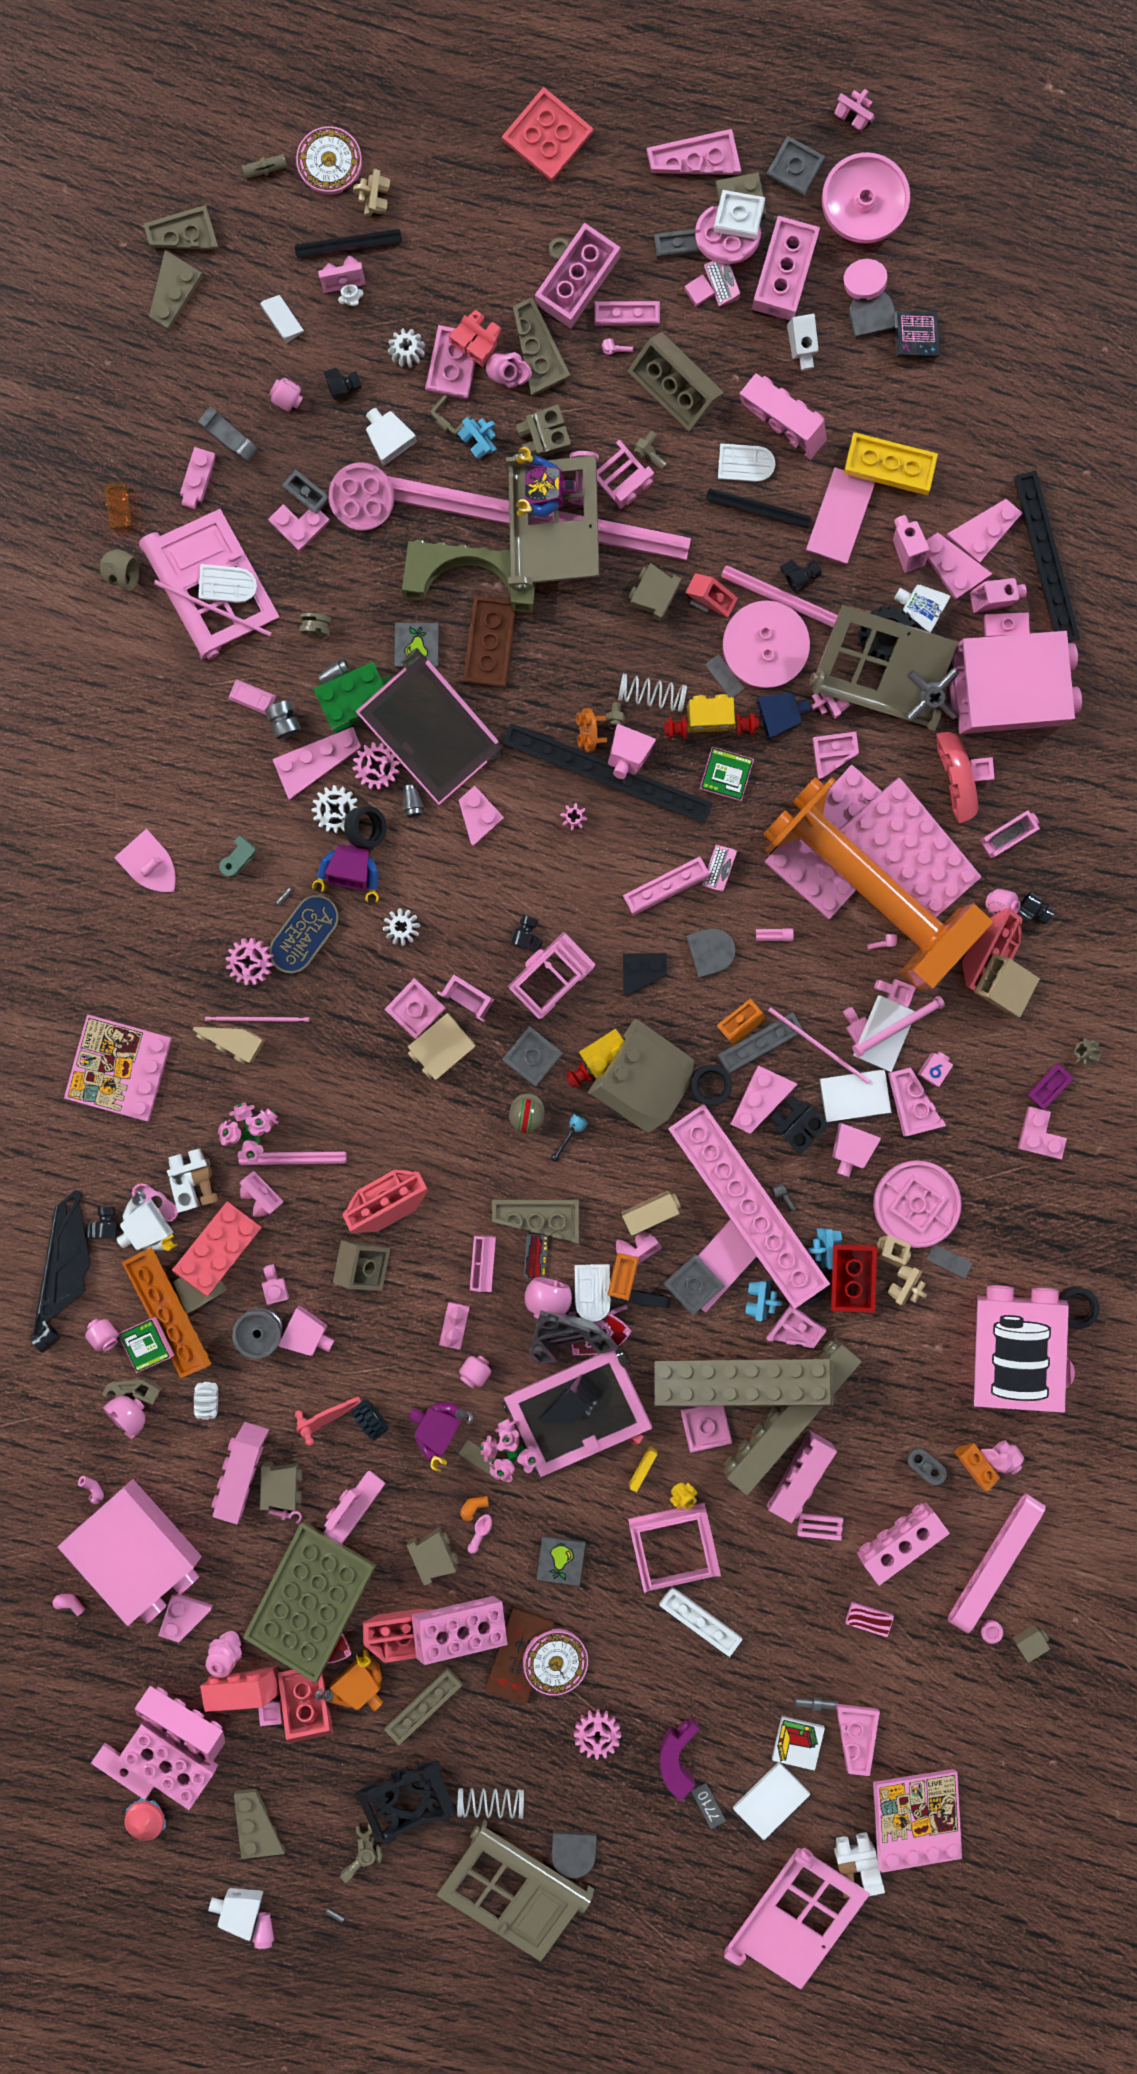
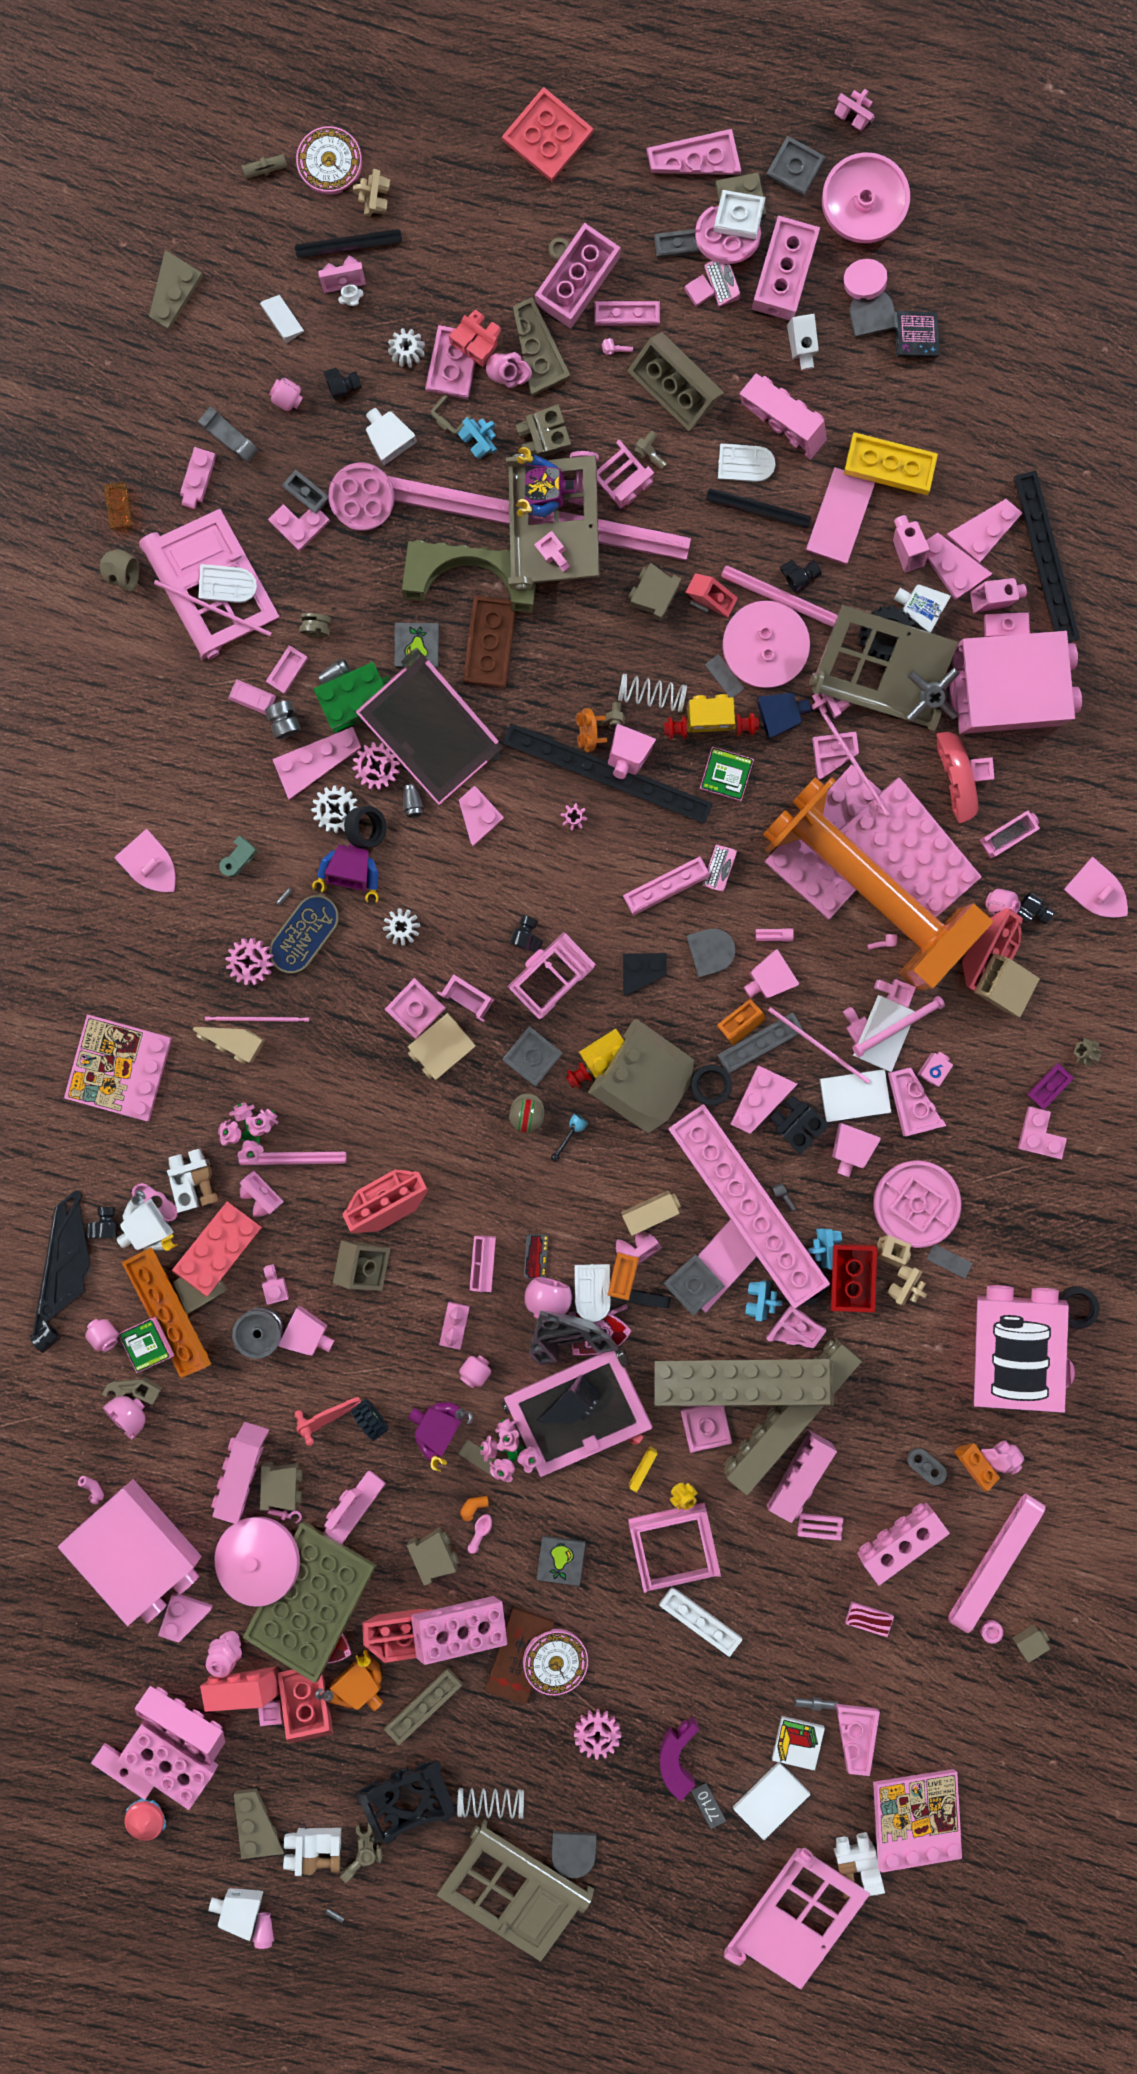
bright pink arm [52,1594,86,1616] -> none
dark tan wing [143,205,219,250] -> none
white gear [194,1382,219,1420] -> none
dark tan wing [492,1199,579,1244] -> none
none -> bright pink dish [215,1516,300,1606]
none -> bright pink tile [266,645,309,694]
none -> white hips [283,1828,341,1876]
none -> bright pink plate [534,531,570,572]
none -> bright pink torso [743,949,799,999]
none -> bright pink axle [822,713,890,818]
none -> bright pink shield [1064,857,1128,918]

